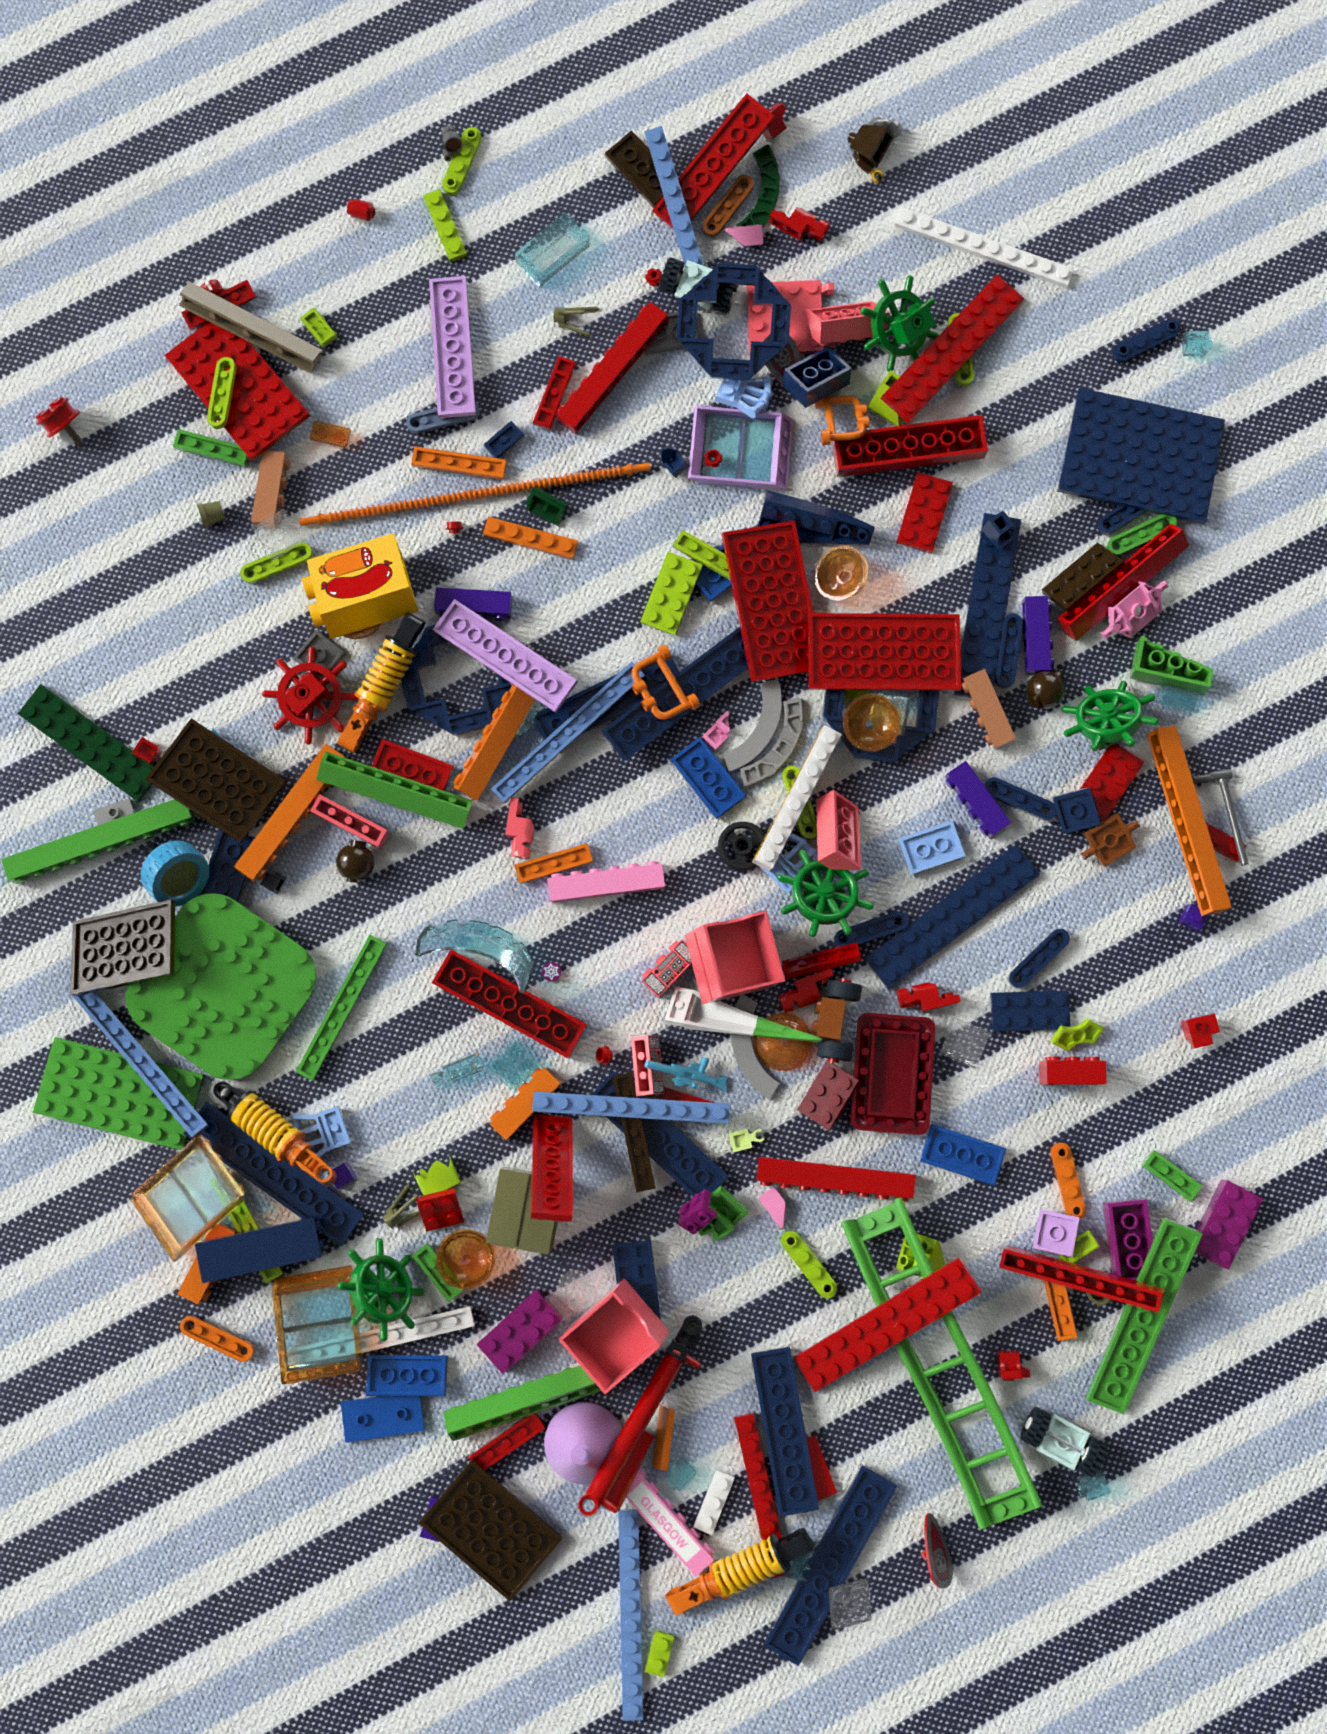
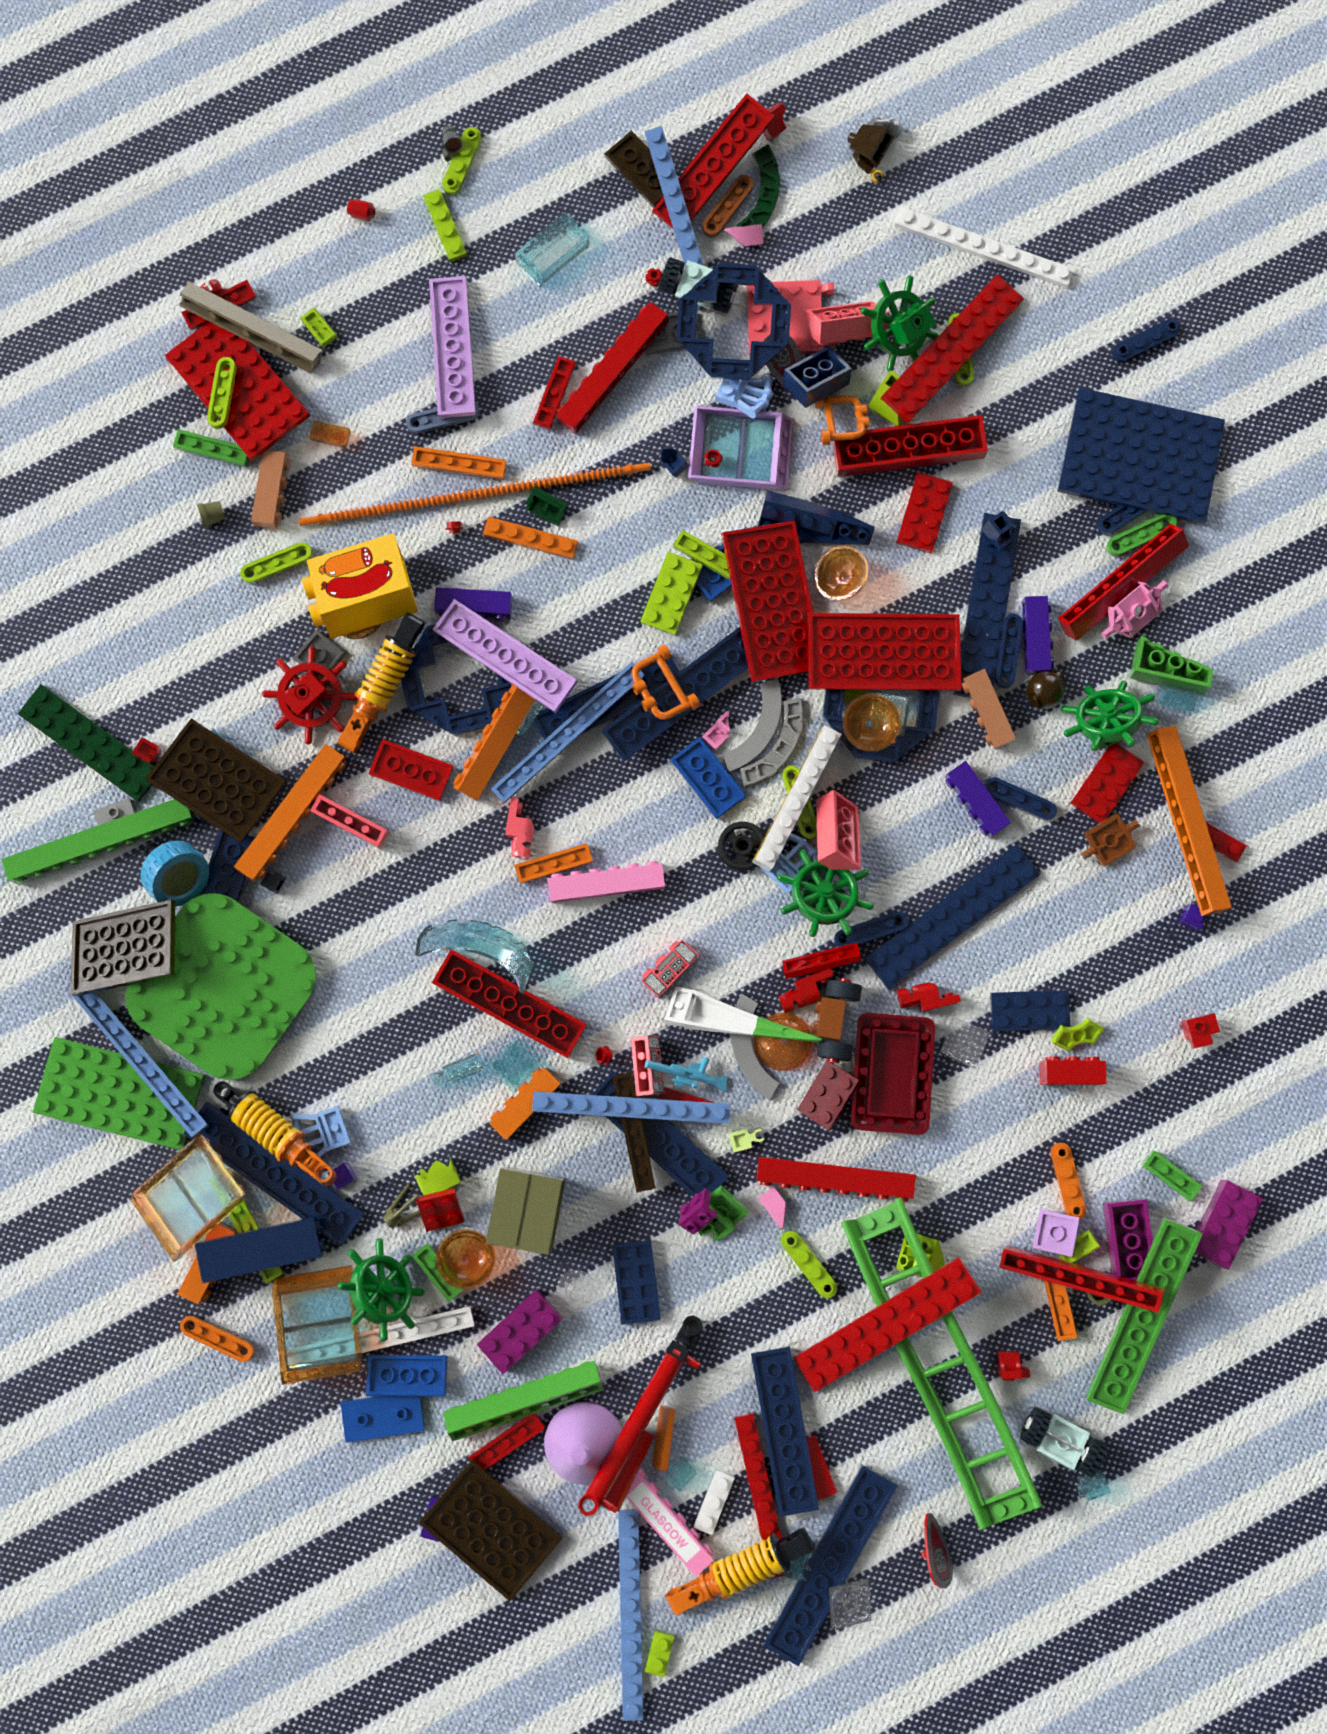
red wheel [35,396,83,448] -> none
clear plate [252,509,304,561] -> none
bright green plate [295,935,387,1081] -> none
bright green brick [316,752,473,829] -> none
dark brown brick [336,839,375,883] -> none
dark blue plate [483,421,524,458] -> none
red plate [530,1114,573,1222] -> none
magenta tile [542,962,561,982] -> none
olive plant [553,307,599,337] -> none
coral piece [559,1278,670,1394] -> none
coral piece [685,910,785,1004] -> none
red plate [769,207,830,241] -> none
light blue plate [897,820,965,875] -> none
blue plate [919,1124,1006,1186] -> none
dark blue plate [1008,929,1070,988] -> none
dark brown plate [1041,542,1125,613] -> none
dark blue plate [1053,786,1102,834] -> none
clear light blue brick [1182,331,1212,358] -> none
dark grey bar [1192,769,1249,866] -> none

